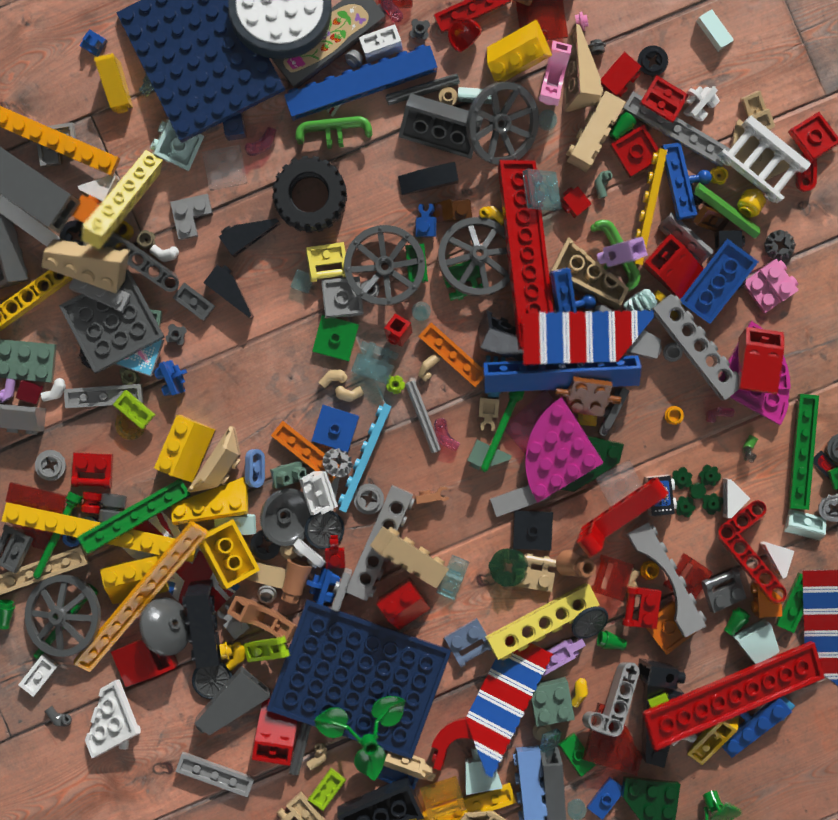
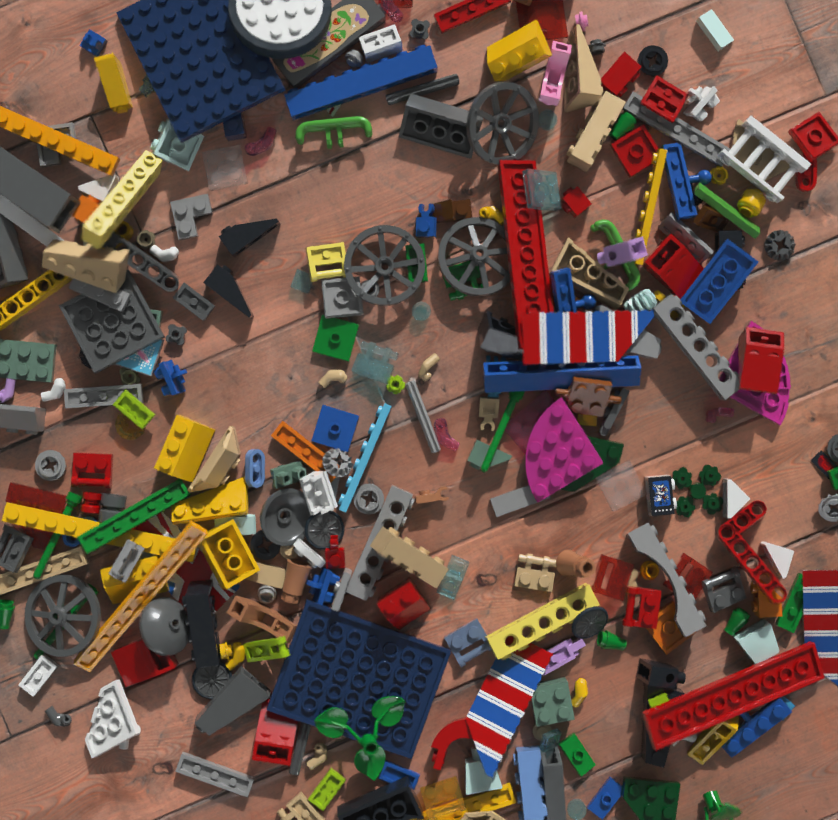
dark red slope [15,380,43,405] -> none
black gear [59,220,84,246] -> none
light grey plate [217,604,251,640] -> none
black tyre [272,156,347,233] -> none
tan arm [335,386,364,402] -> none
tan hinge [383,751,437,781] -> none
red brick [384,313,413,347] -> none
black slope [398,162,459,195] -> none
orange plate [418,323,483,387] -> none
tan plate [439,87,458,106] -> none
red helmet [448,18,482,52] -> none
light aqua slope [457,87,492,104] -> none
clear green plate [489,548,528,587] -> none
black plate [513,510,553,551] -> none
red beam [577,477,669,558] -> none
light grey beam [582,662,639,737] -> none
clear red plate [582,703,642,776] -> none
sand green arm [594,170,613,199] -> none
light grey plate [663,343,683,362] -> none
light orange plate [664,406,684,425] -> none
tan slope [740,91,775,129] -> none
arm [742,435,758,463] -> none
bright pink plate [743,259,798,313] -> none
light aqua slope [784,509,826,540] -> none
green plate [788,394,819,510] -> none
none -> light grey hinge [108,539,145,583]

